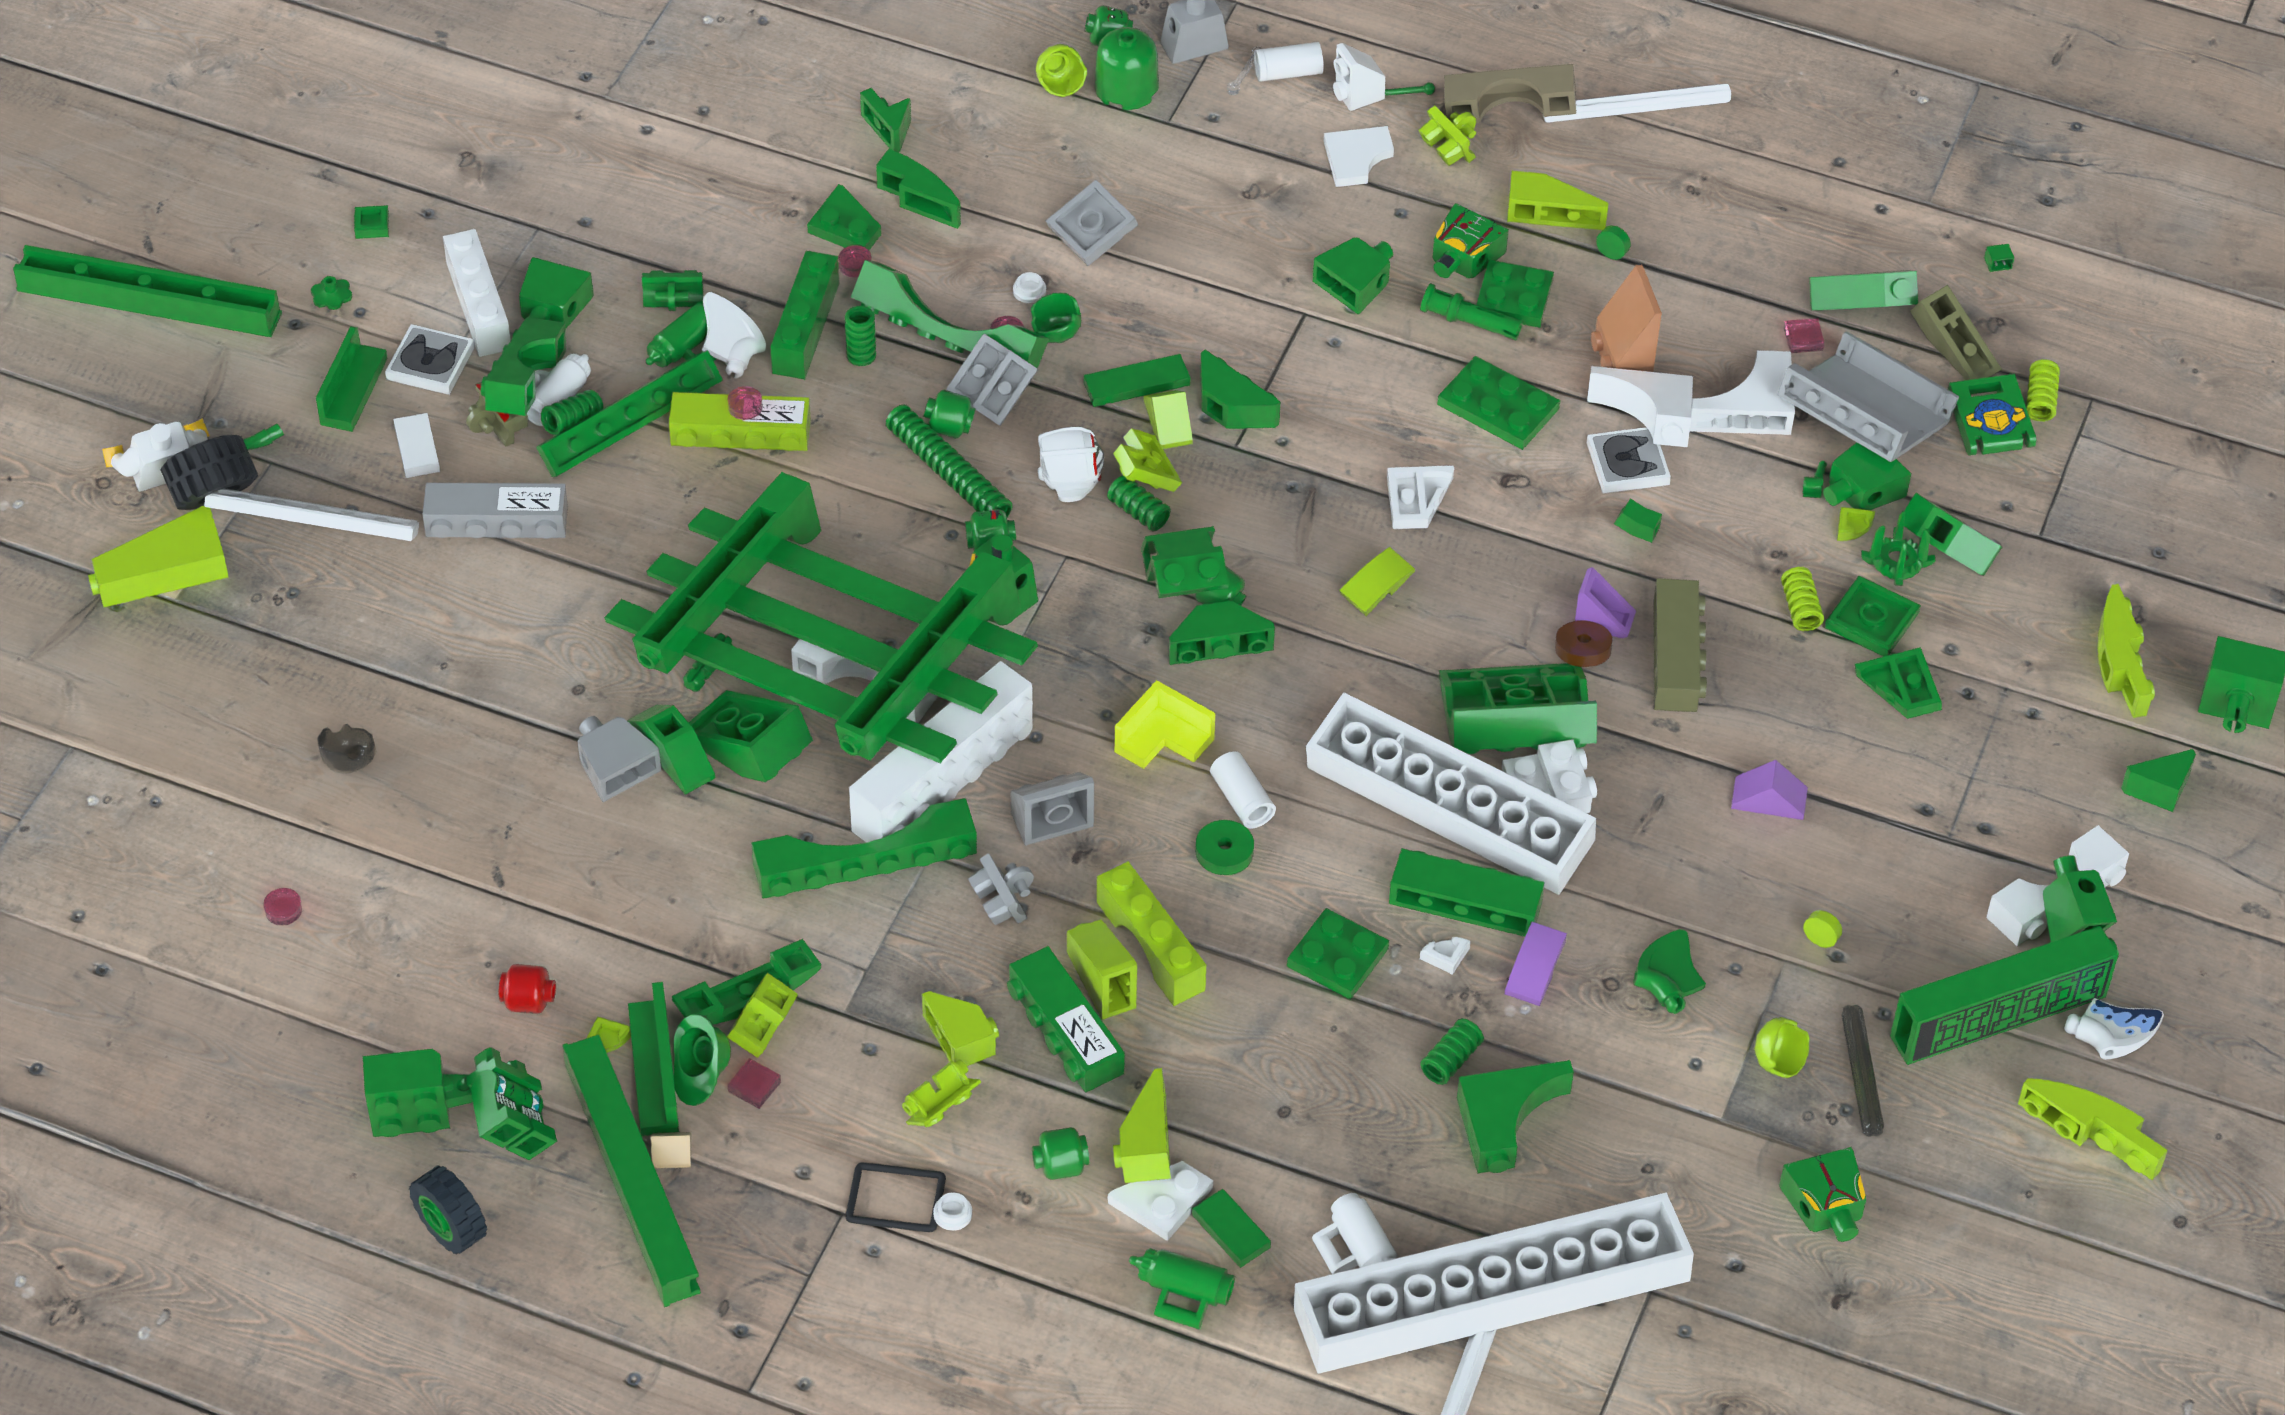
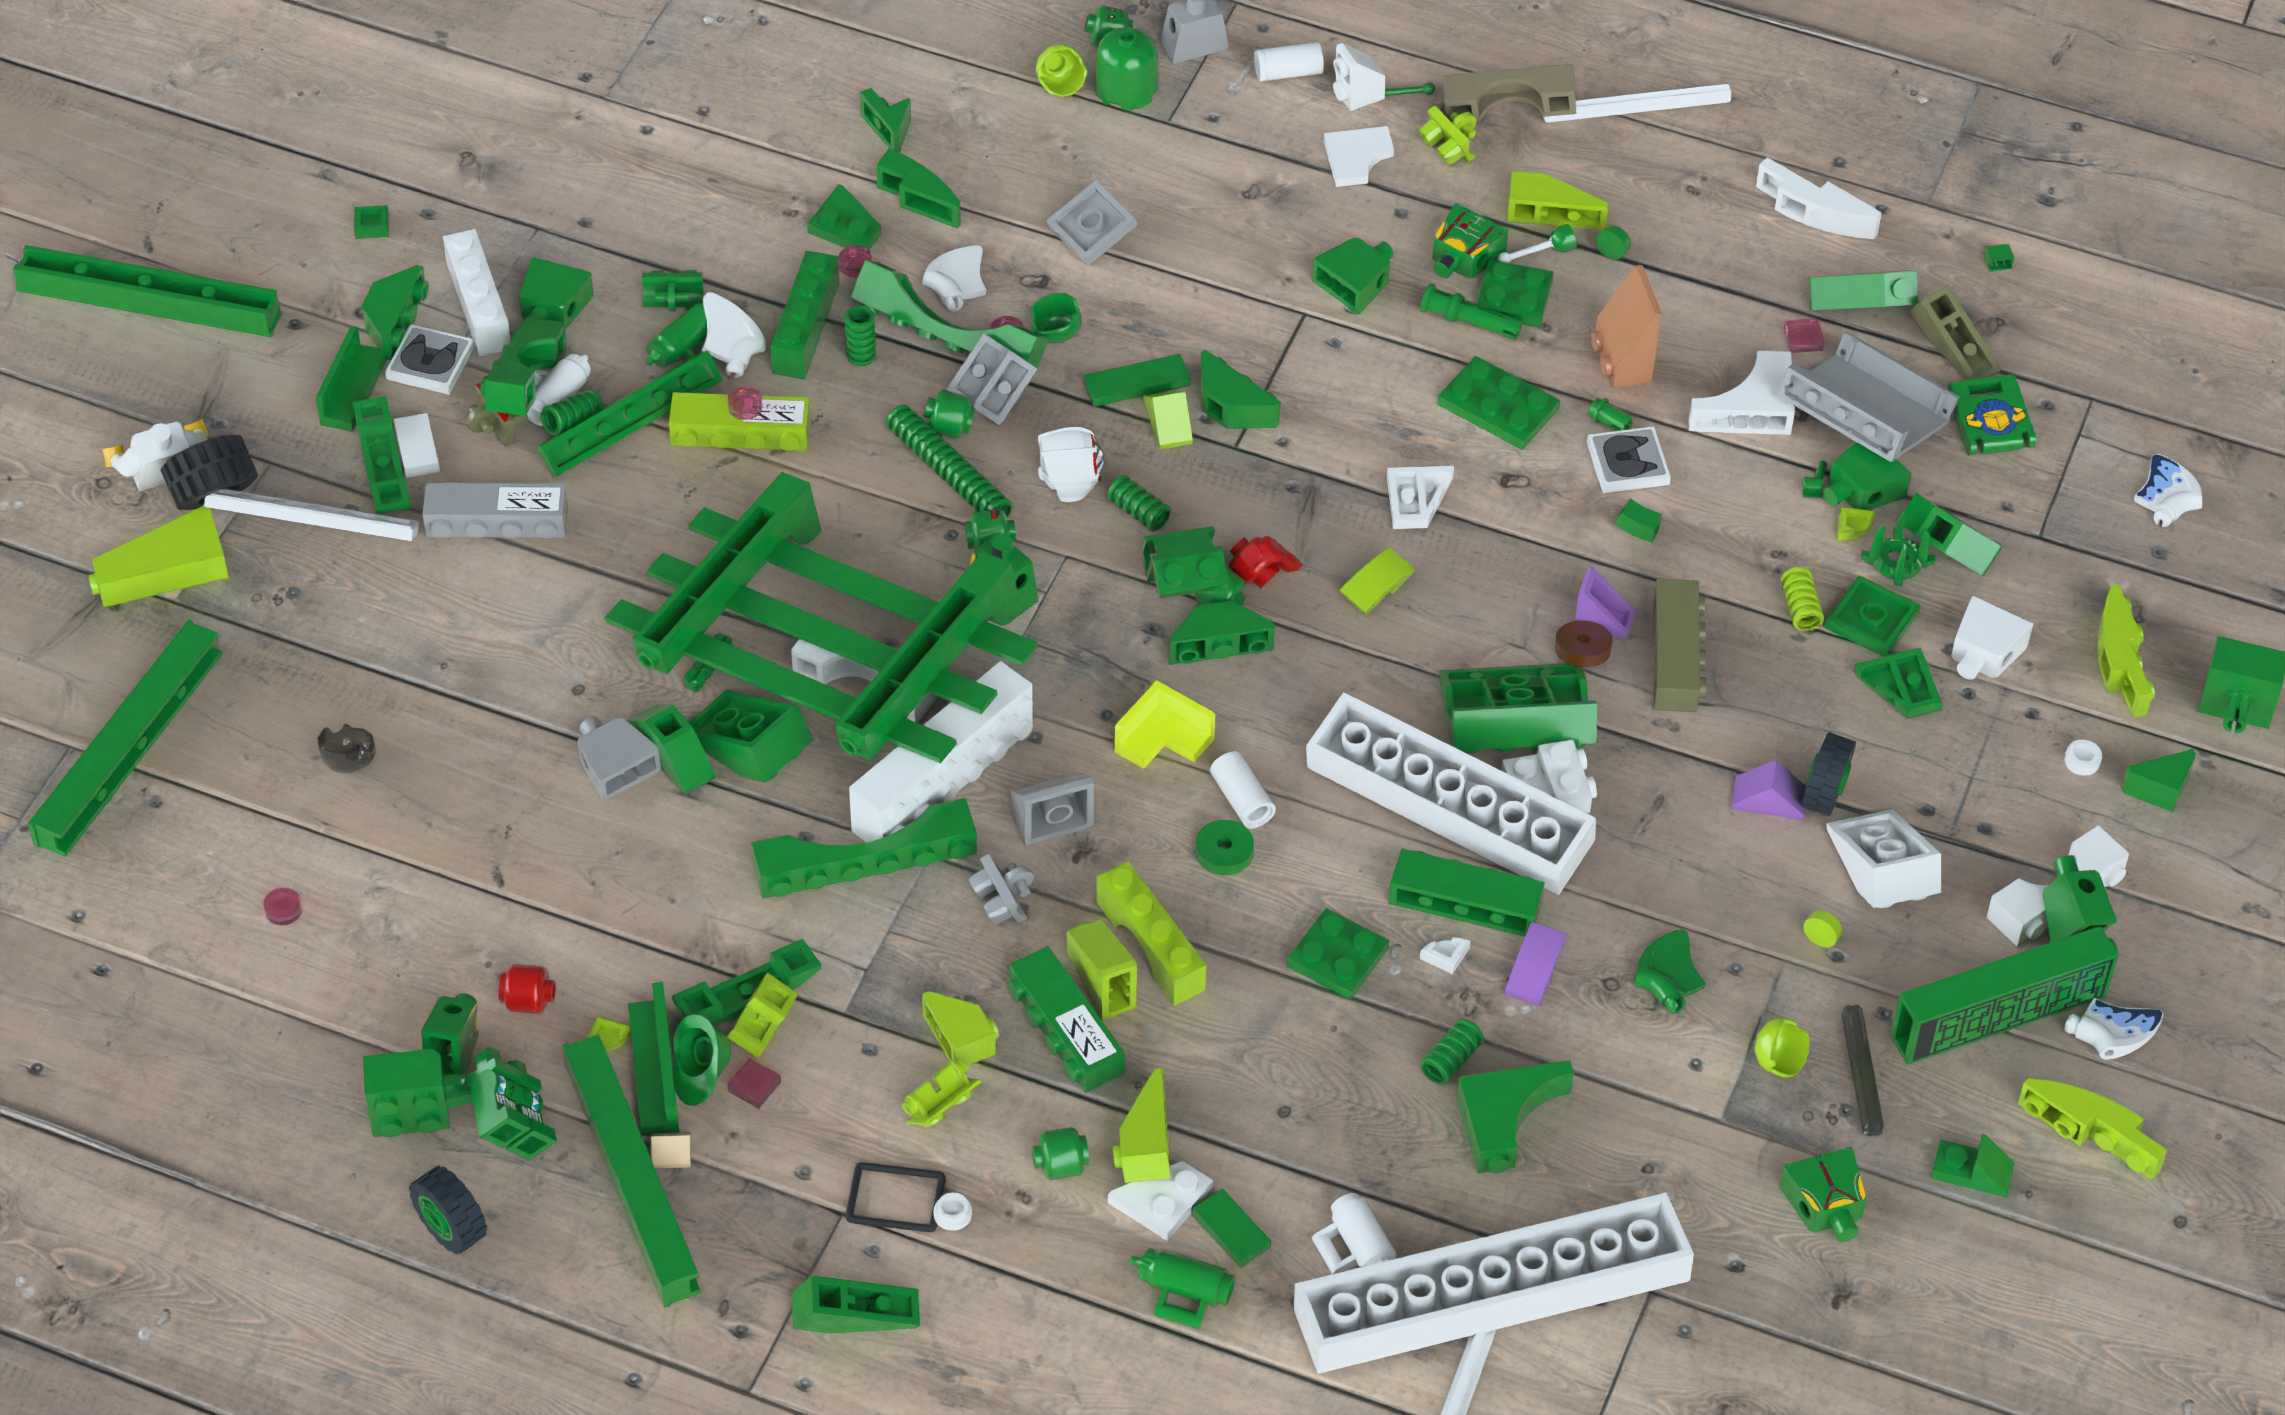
green helmet [243,424,284,450] -> none
green plant [311,276,352,310] -> none
white plate [1013,272,1046,303] -> none
lime plate [1113,428,1182,492] -> none
white arch [1587,366,1693,447] -> none
lime piece [2026,359,2060,422] -> none
none -> green tile [28,619,222,857]
none -> green slope [352,396,411,514]
none -> green slope [362,265,429,360]
none -> green torso [421,993,479,1074]
none -> green slope [791,1275,920,1333]
none -> white arm [922,245,987,312]
none -> red head [1229,536,1303,589]
none -> hinge [1498,224,1577,263]
none -> green pin [1588,397,1634,431]
none -> white slope [1756,157,1882,239]
none -> black wheel [1801,732,1856,817]
none -> white slope [1827,809,1941,908]
none -> green slope [1931,1133,2015,1198]
none -> white torso [1951,596,2033,680]
none -> white tile [2064,739,2102,775]
none -> white arm [2134,454,2202,527]

